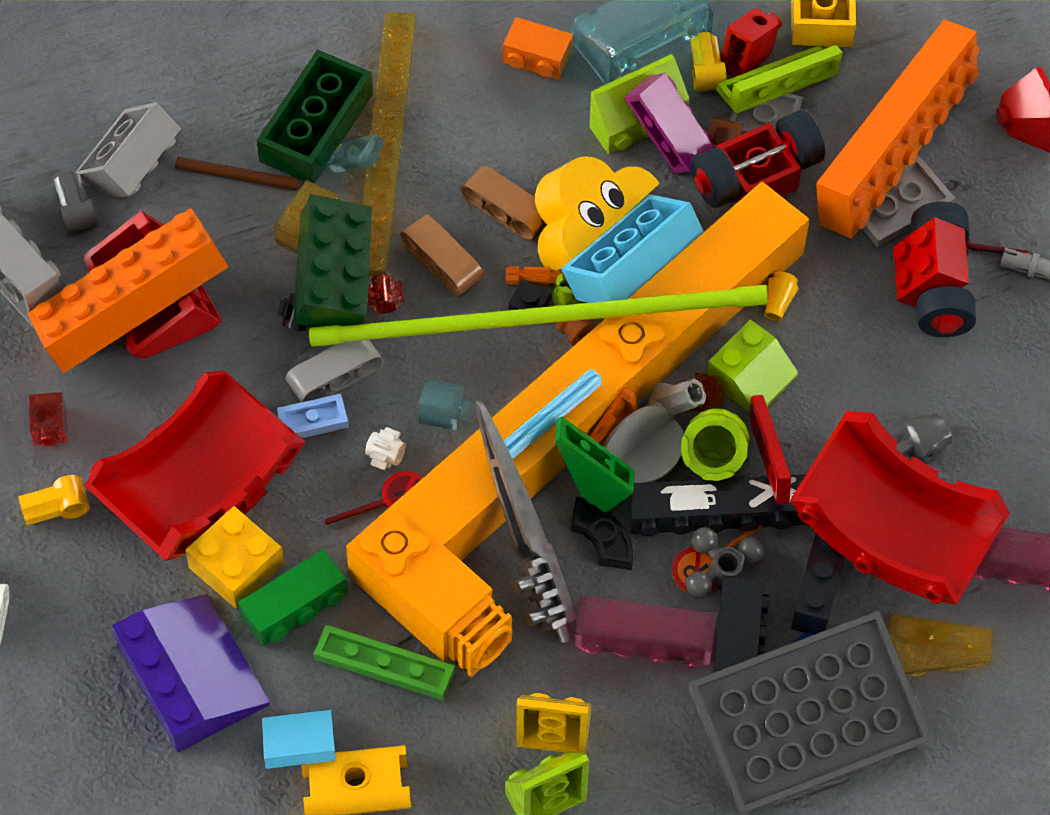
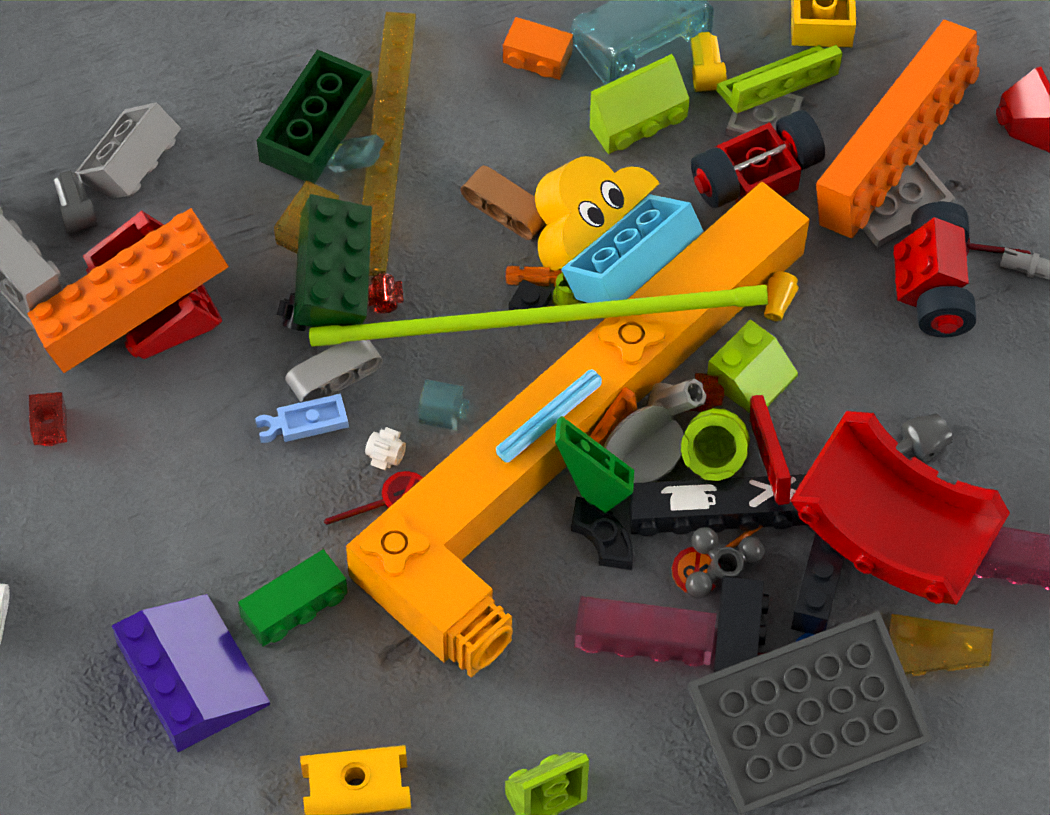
yellow piece [18,475,90,526] -> none
red panel [84,370,306,561] -> none
reddish brown bar [175,157,300,191] -> none
yellow brick [185,506,284,609] -> none
medium azure tile [262,710,336,769] -> none
bright green plate [313,625,455,701] -> none
medium nougat beam [400,214,484,296] -> none
flat silver piece [476,401,577,644] -> none
yellow slope [516,693,591,754] -> none
dark orange wheel [556,319,597,346] -> none
brick [624,73,715,174] -> none
dark orange plate [709,117,744,147] -> none
red torso [720,8,782,77] -> none

